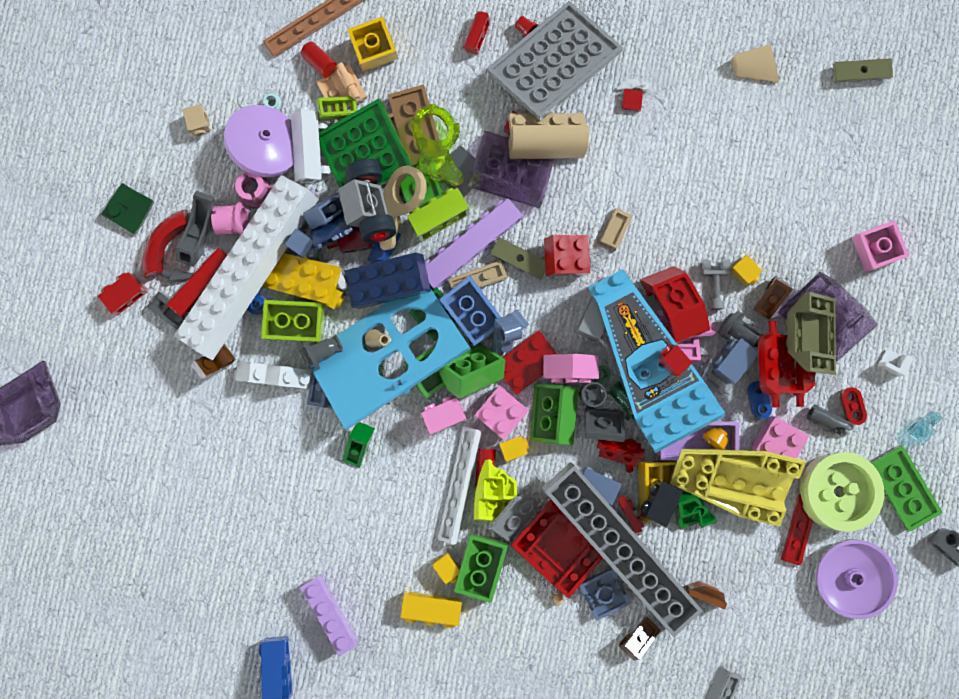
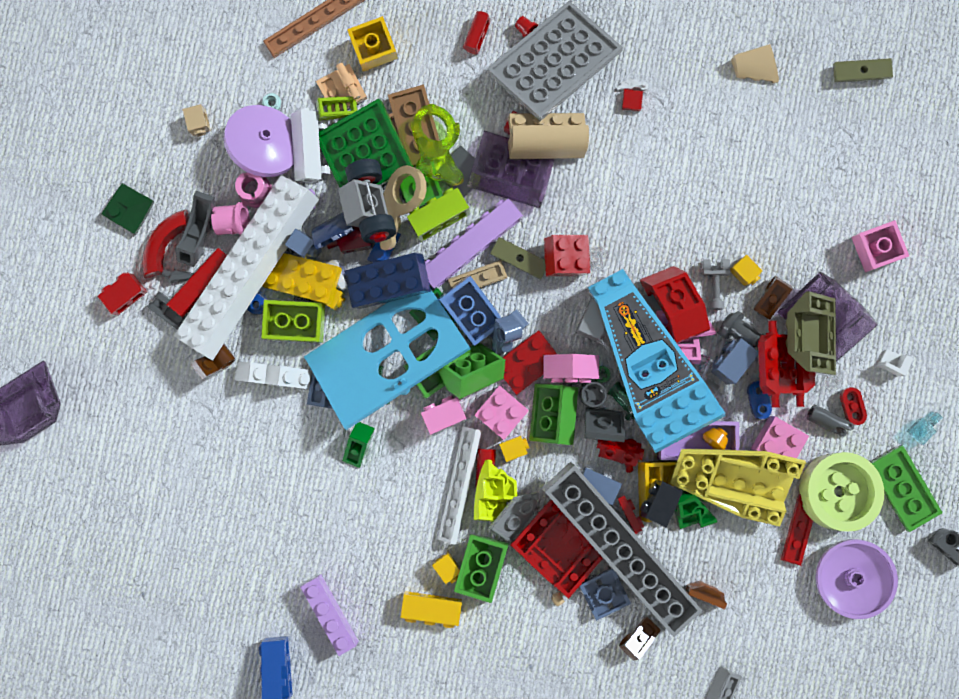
dark grey piece [300,334,343,371] -> none
red brick [301,41,338,79] -> none
sand blue brick [303,192,343,230] -> none
tan cone [365,329,390,348] -> none
tan tile [599,208,632,251] -> none
red brick [657,345,693,376] -> none

